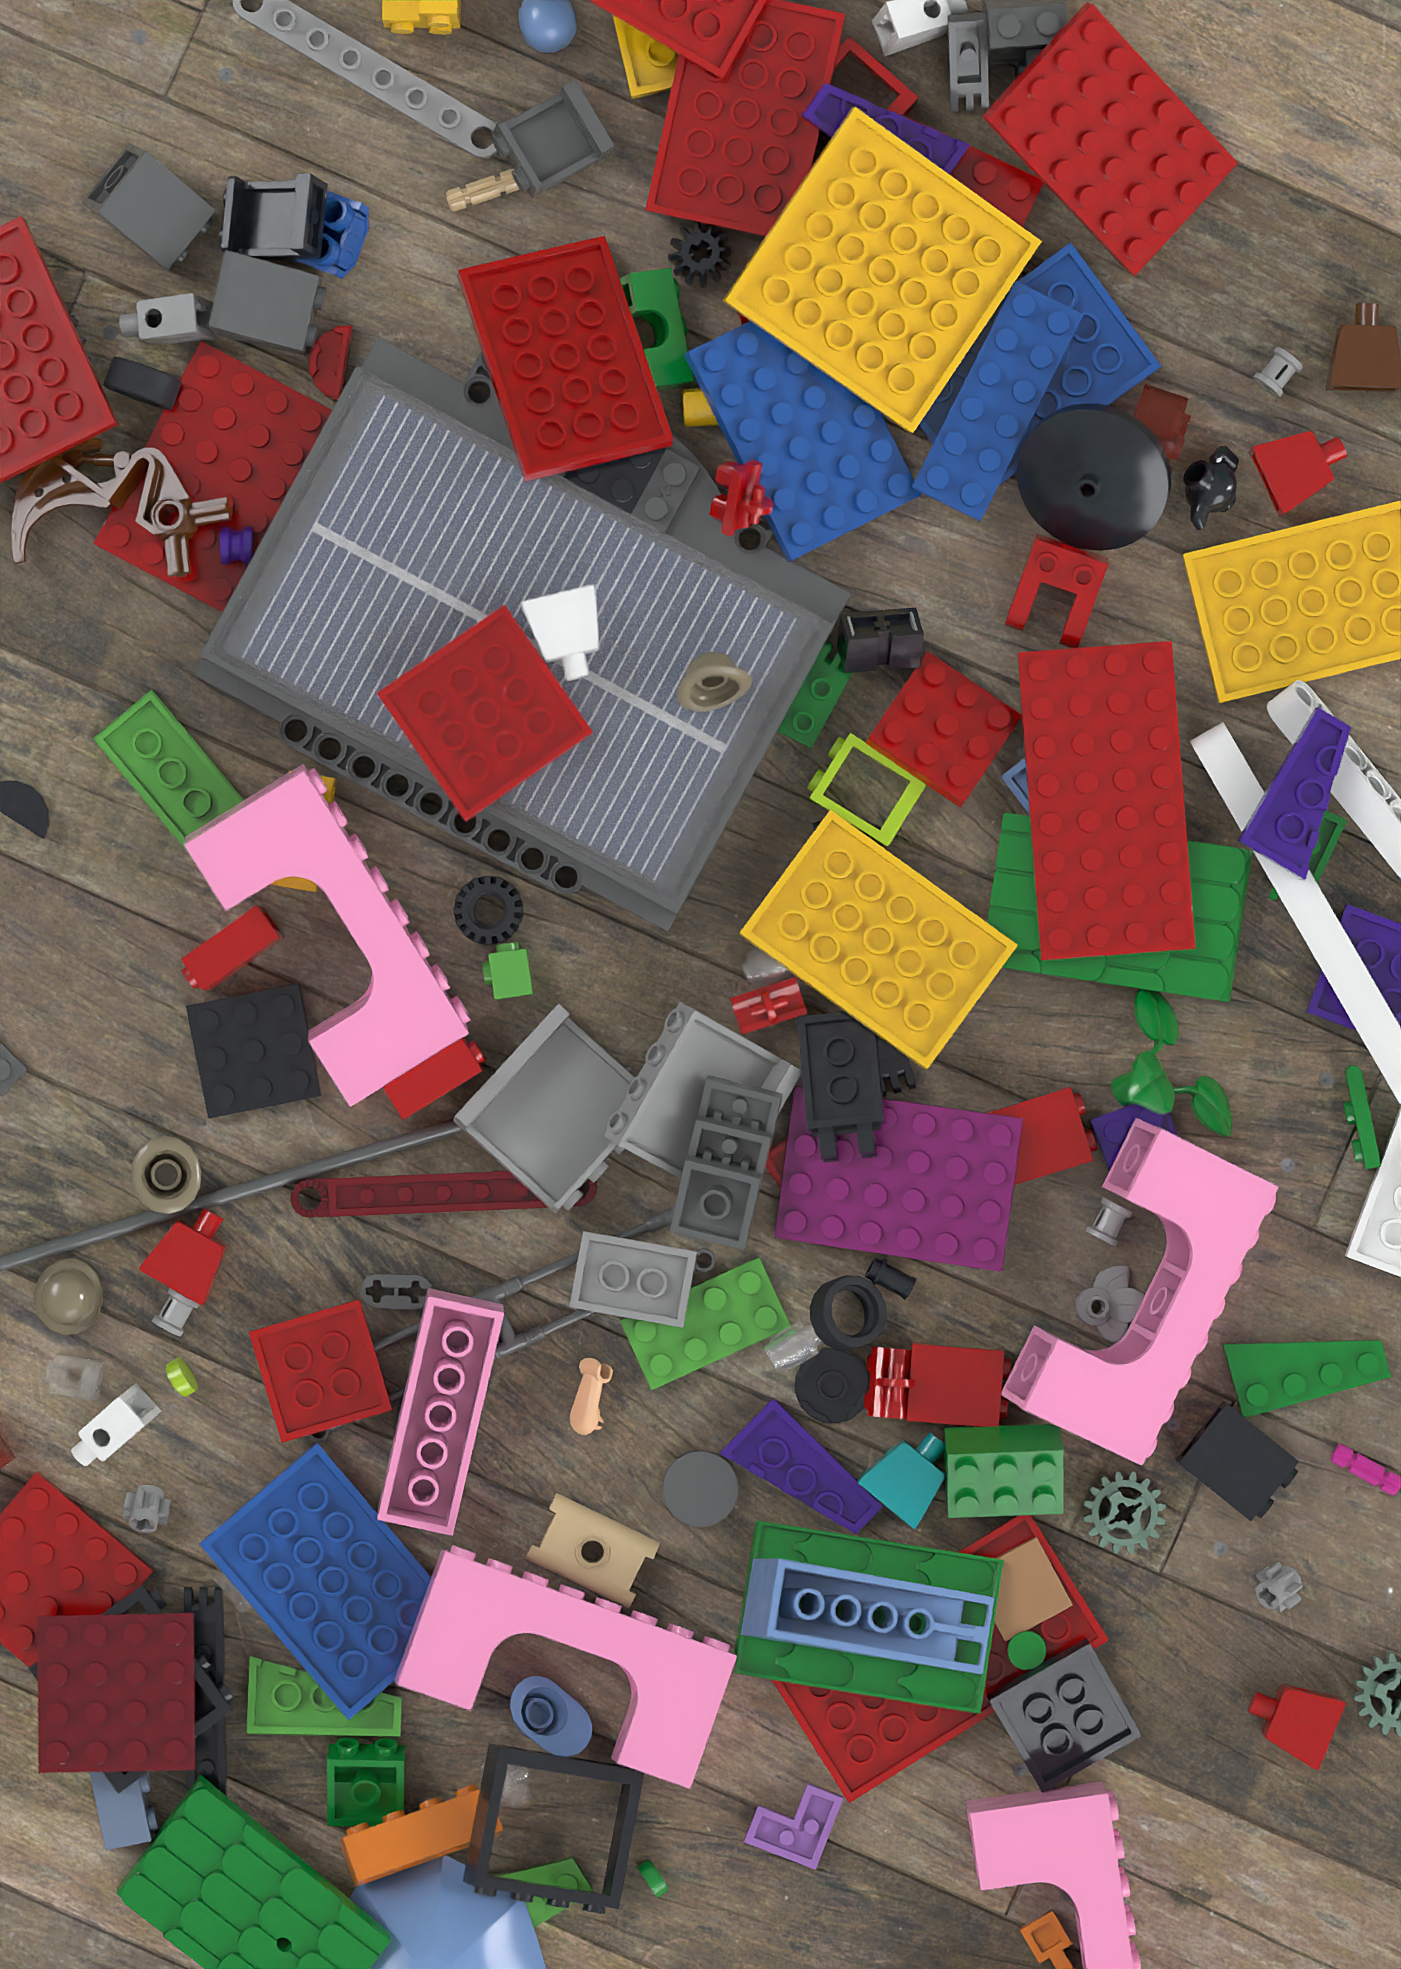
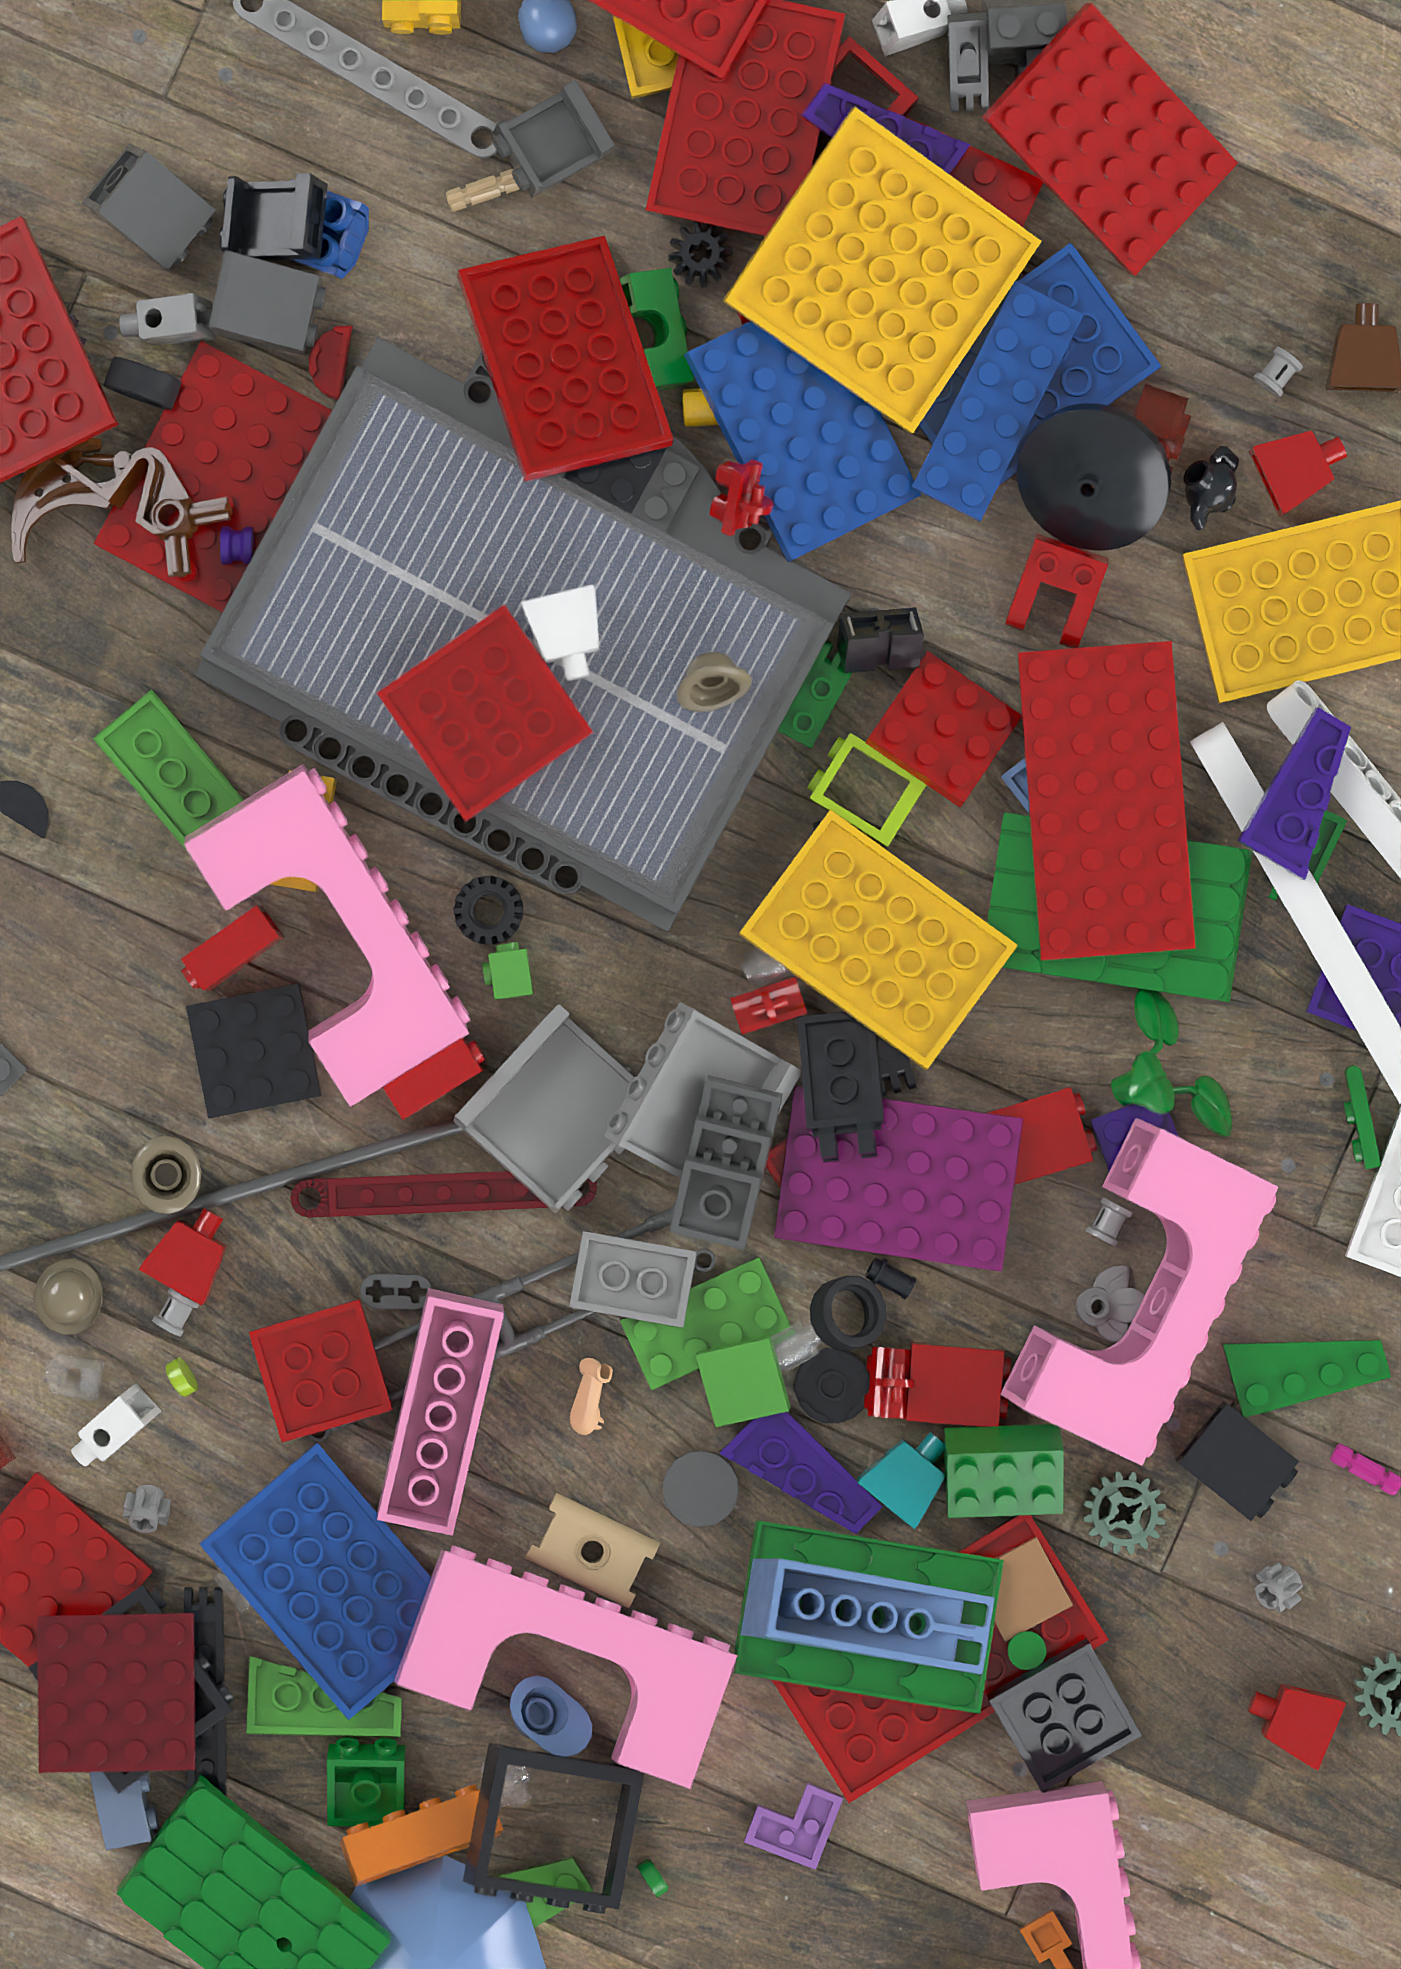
none -> bright green tile [695,1335,791,1427]

